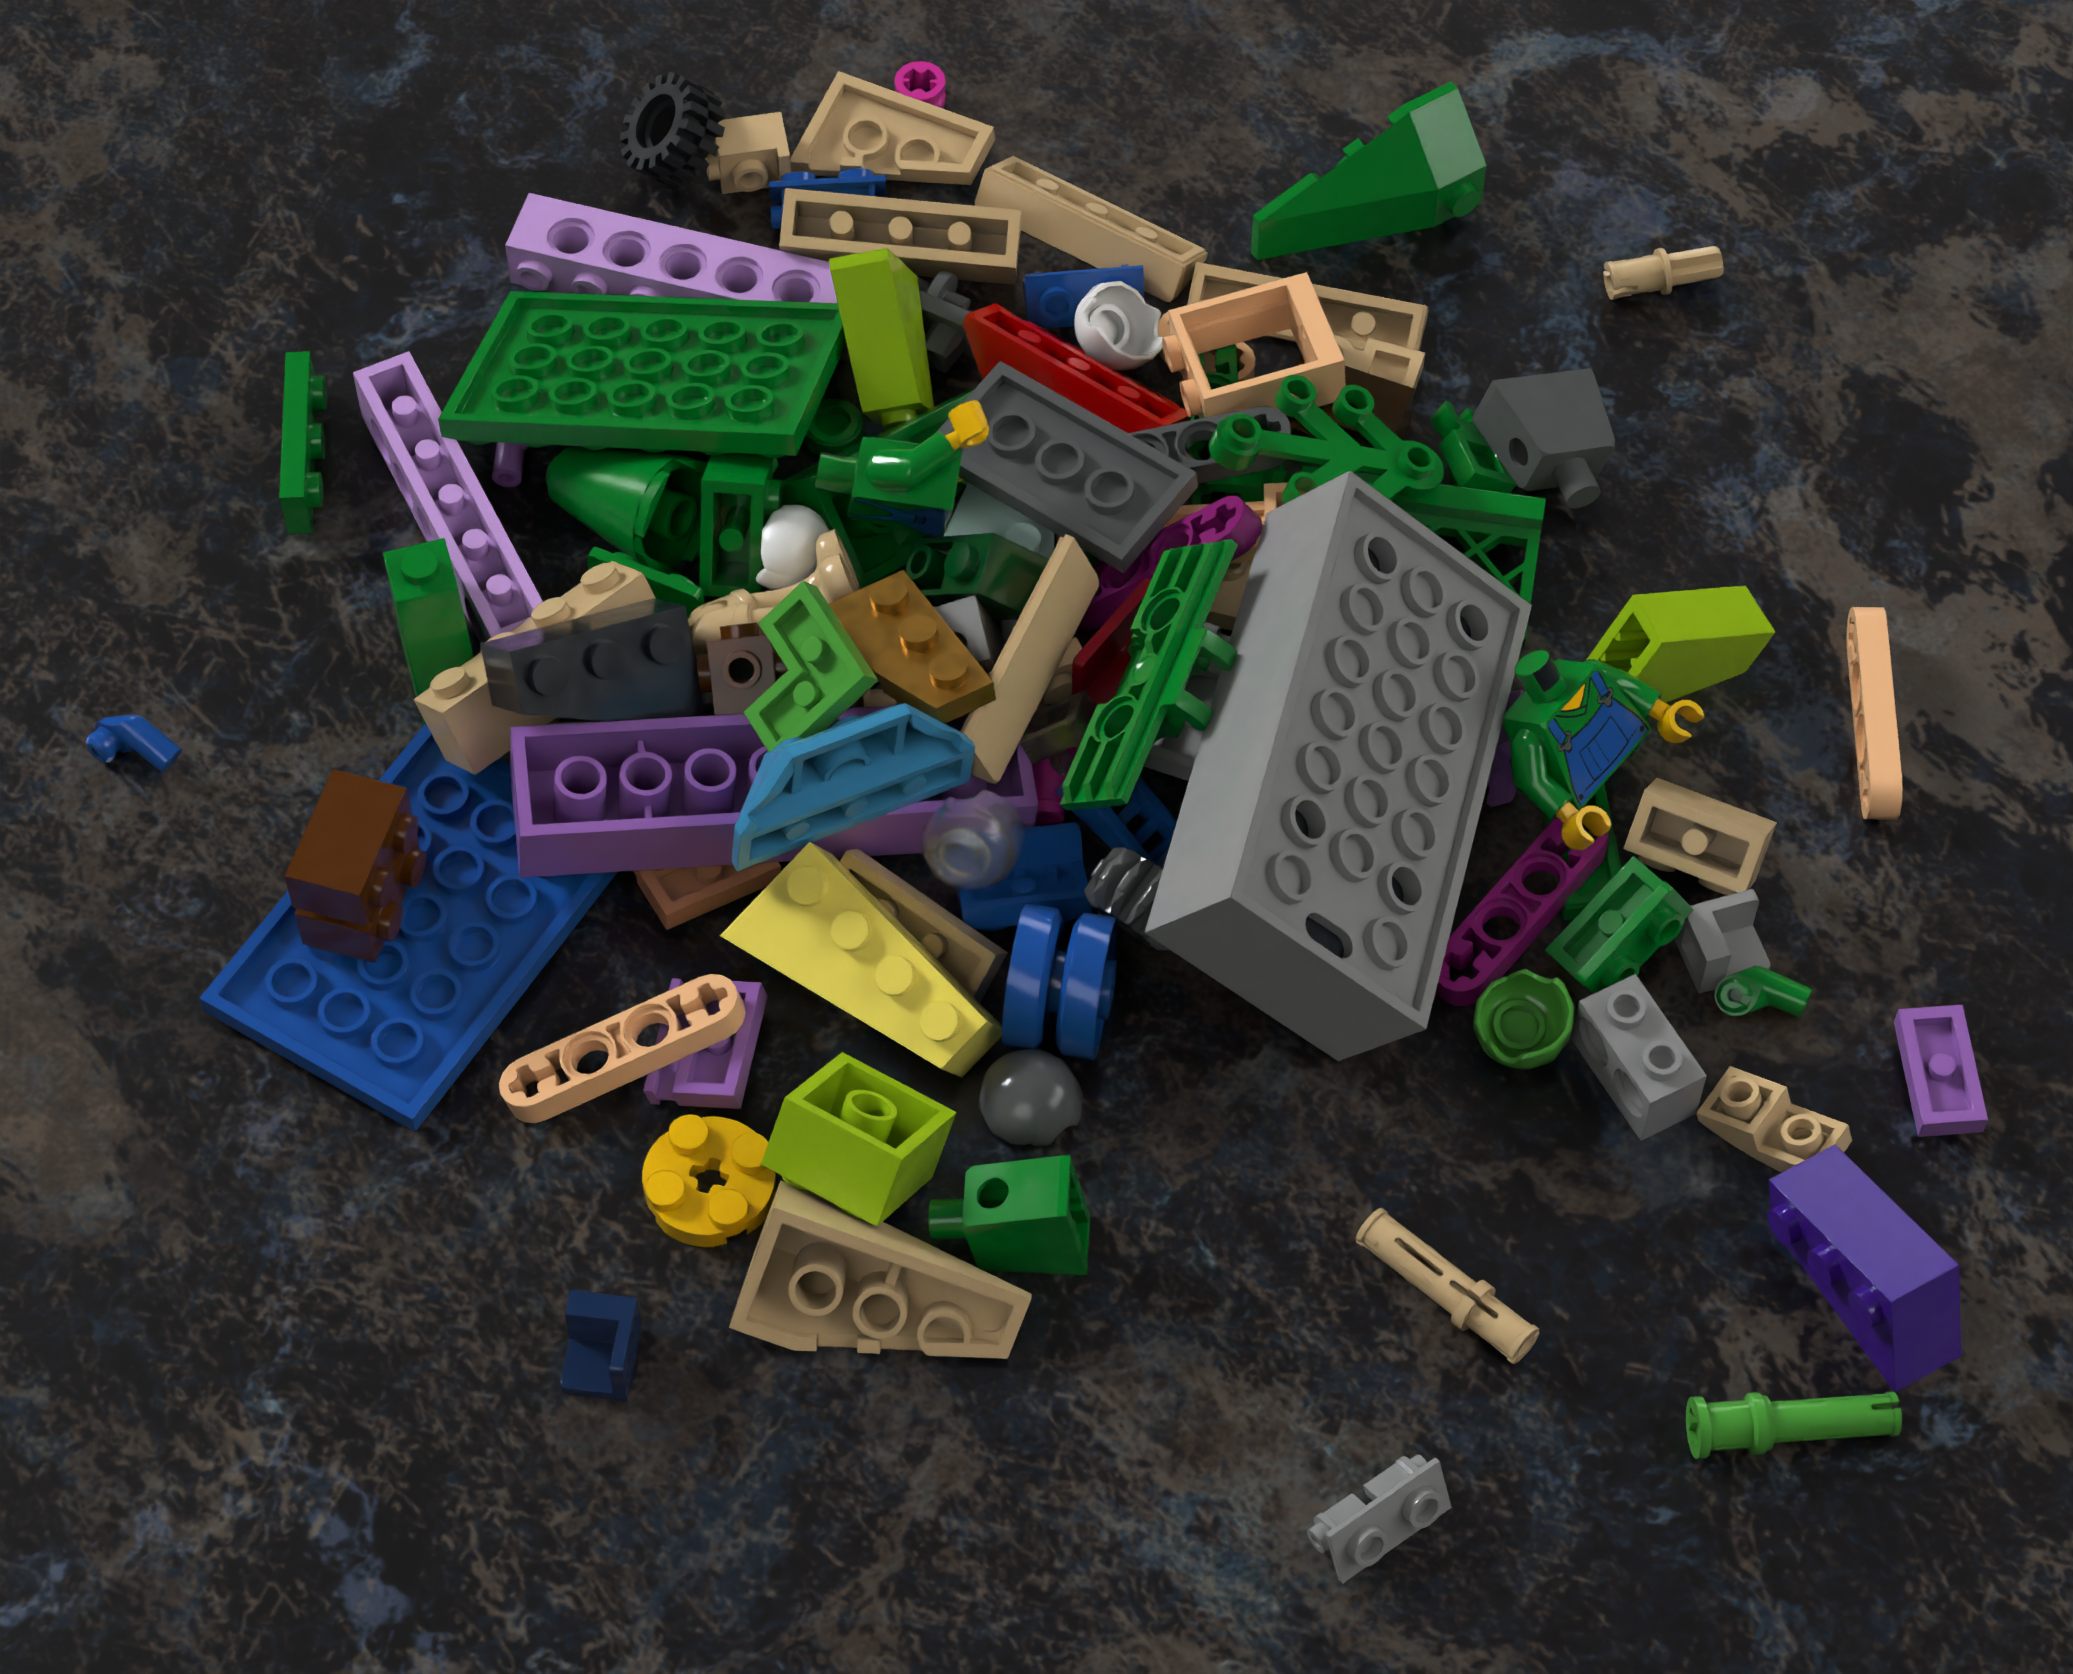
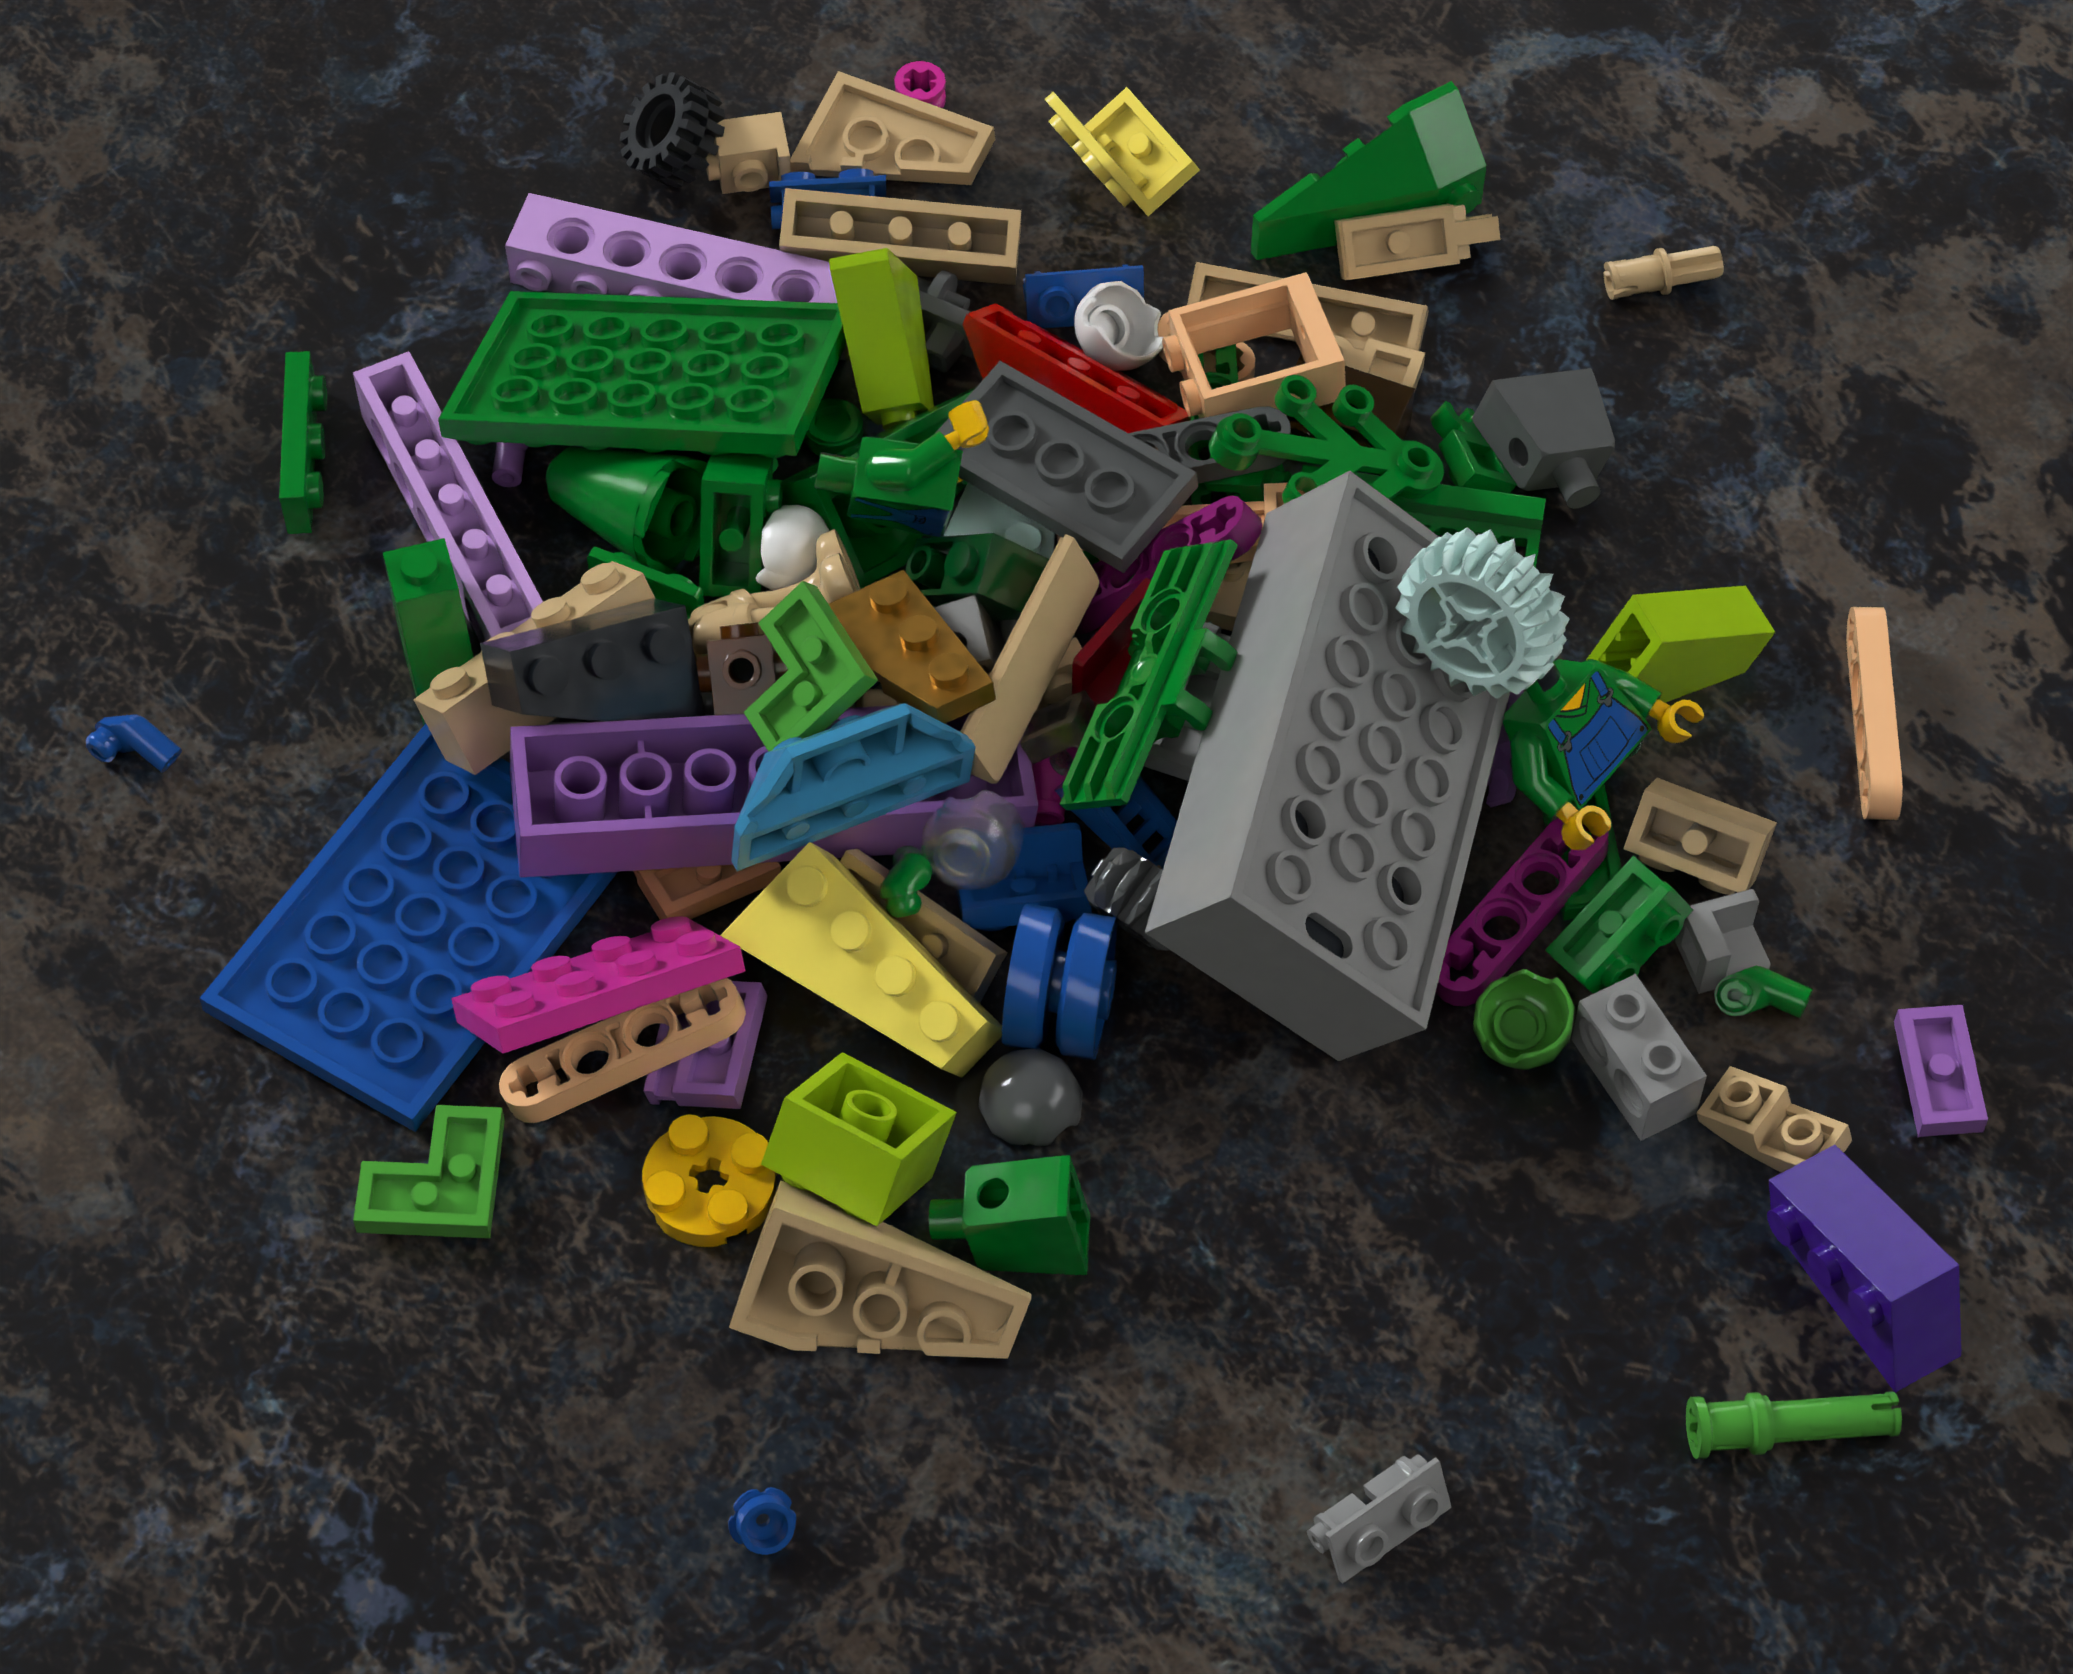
reddish brown piece [284,769,426,963] -> none
dark blue panel [560,1290,642,1401] -> none
tan slope [975,156,1208,302] -> none
tan pin [1356,1208,1540,1364] -> none
none -> bright green plate [353,1105,505,1238]
none -> dark pink plate [451,916,745,1054]
none -> blue plate [728,1487,797,1555]
none -> green arm [880,846,932,918]
none -> light yellow bracket [1045,87,1200,217]
none -> tan hinge [1334,204,1501,280]
none -> light aqua gear [1395,527,1570,699]

